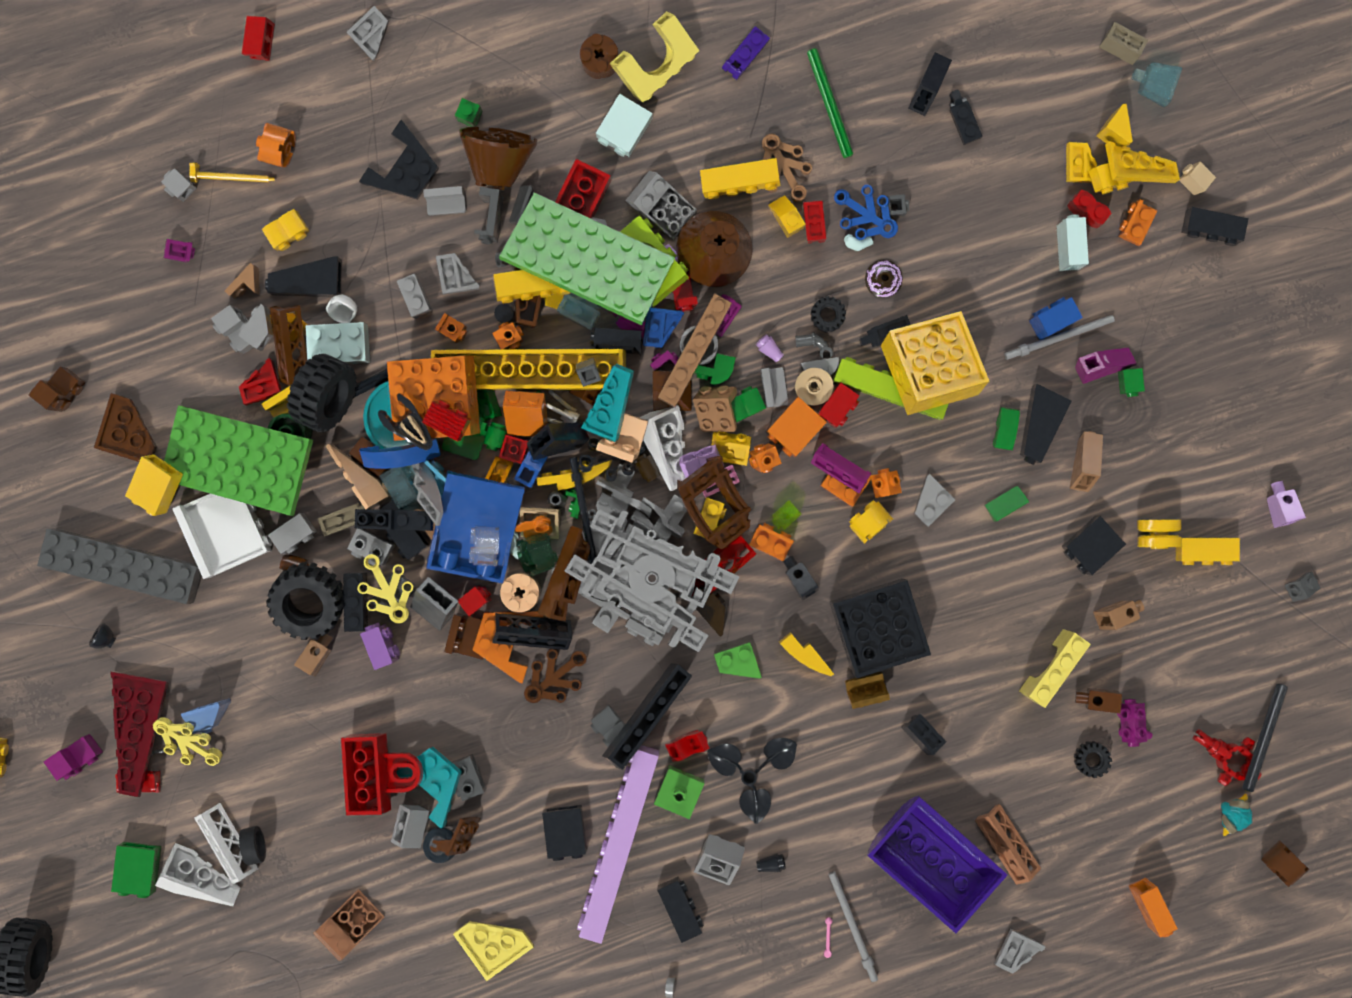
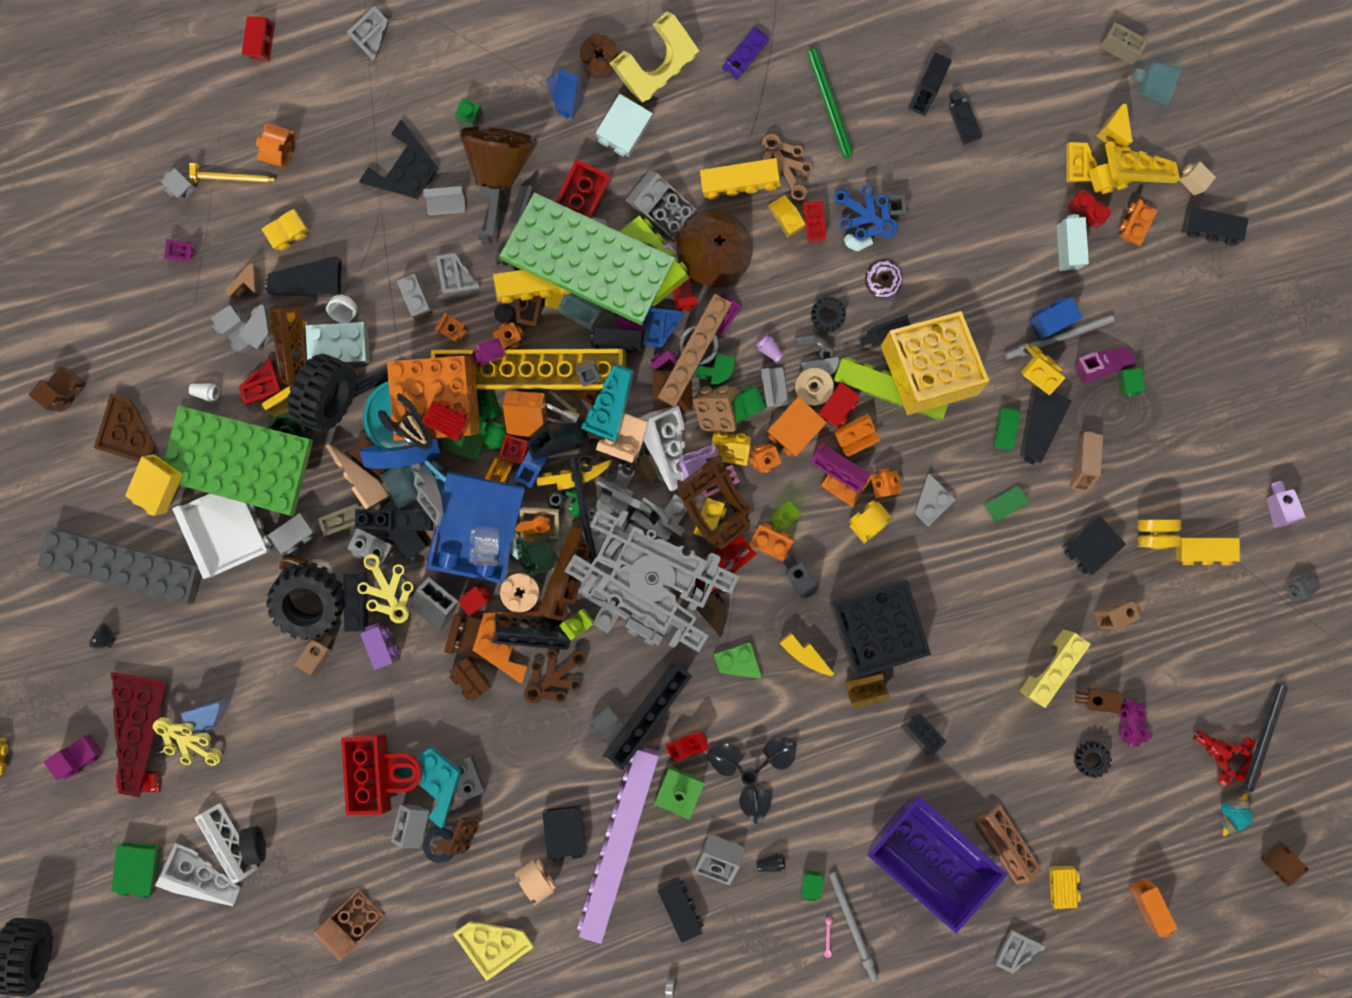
none -> white cone [189,383,220,402]
none -> reddish brown brick [449,656,493,702]
none -> magenta bracket [472,338,506,367]
none -> light nougat brick [514,859,556,906]
none -> blue wedge [546,69,584,119]
none -> lime bracket [559,609,594,641]
none -> green brick [801,870,824,902]
none -> orange bracket [834,414,881,457]
none -> yellow bracket [1021,344,1065,395]
none -> yellow brick [1049,866,1081,909]

